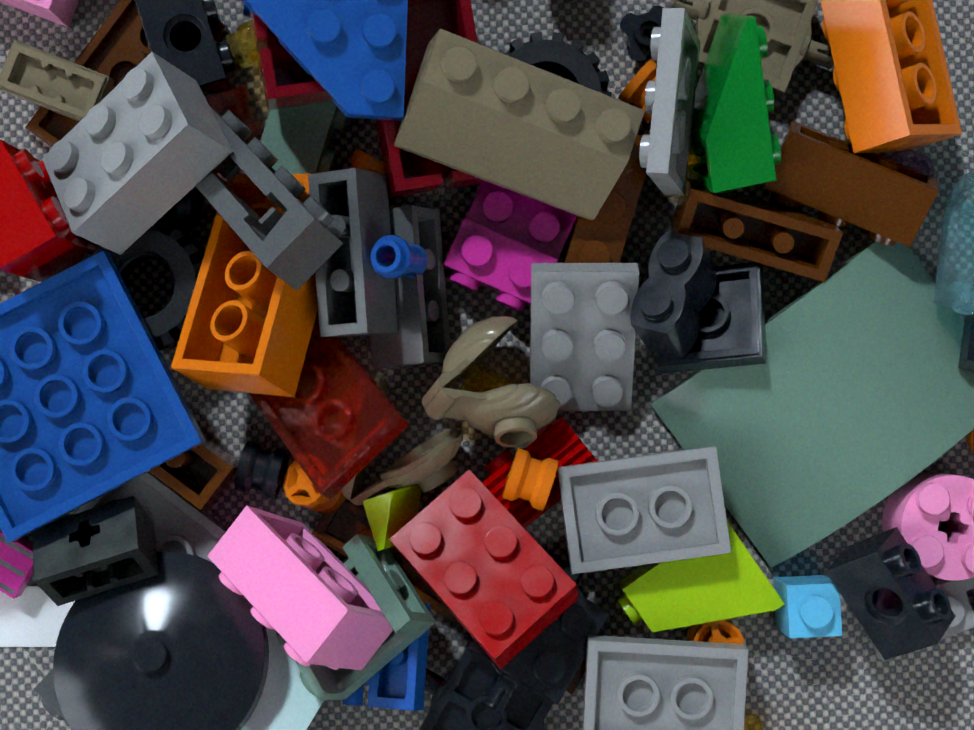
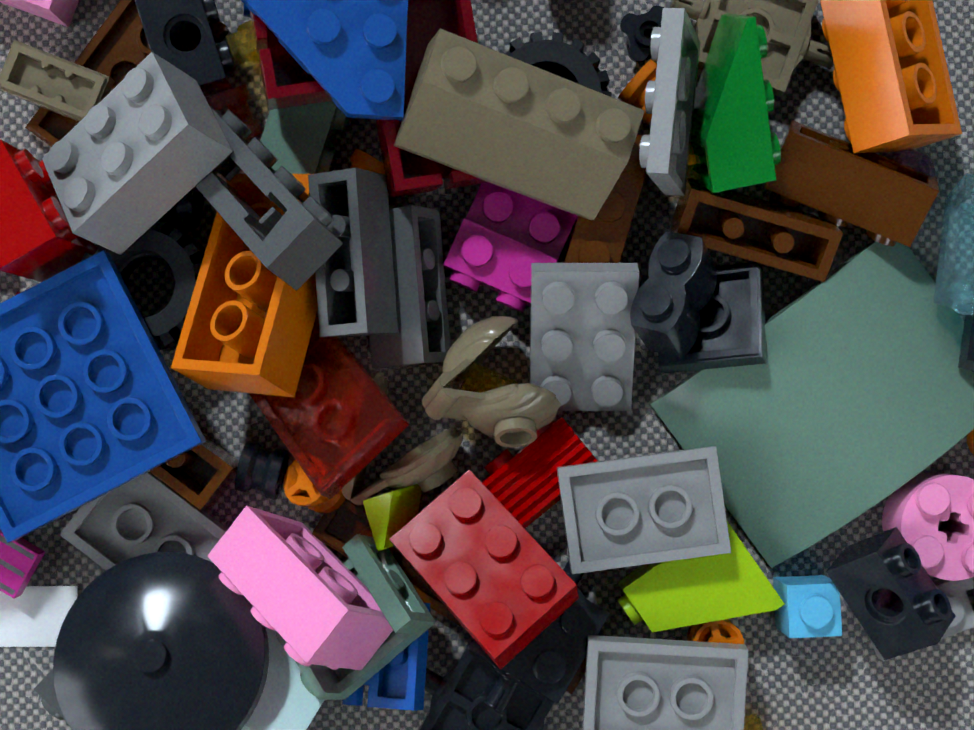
pearl dark grey brick [32,496,159,606] -> none
blue pin [370,235,428,279] -> none
orange wheel [502,448,559,511] -> none

